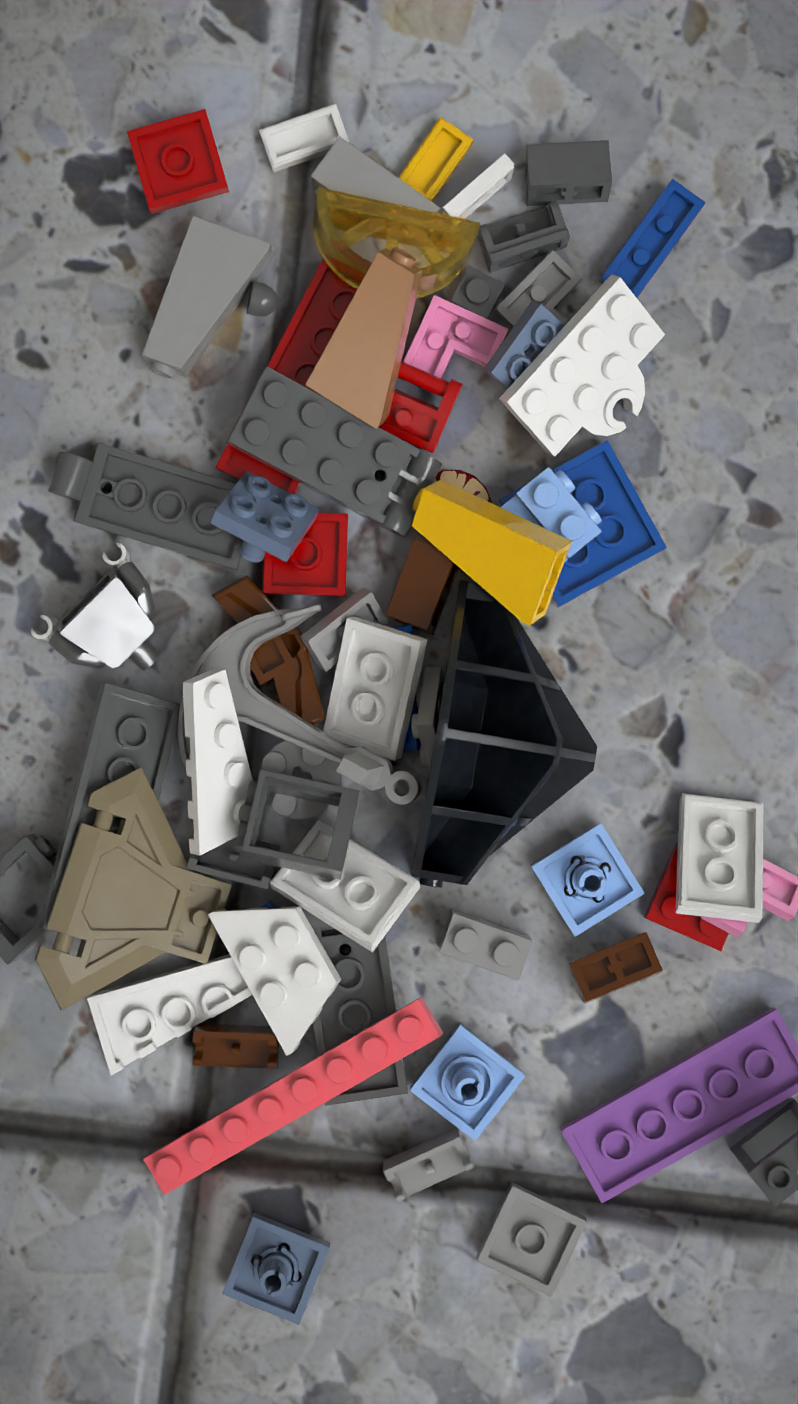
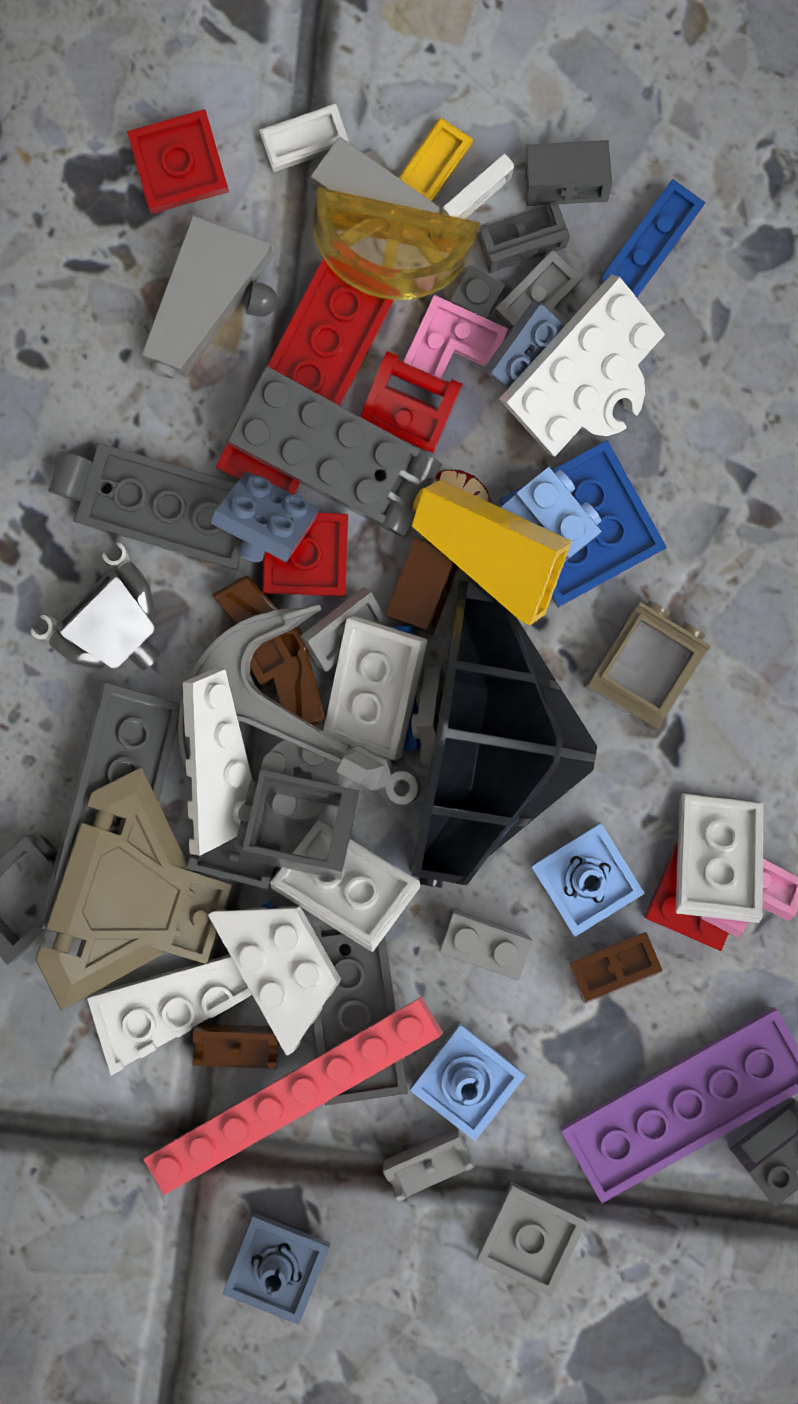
medium nougat slope [305,247,423,429] -> none
none -> window [584,601,711,730]

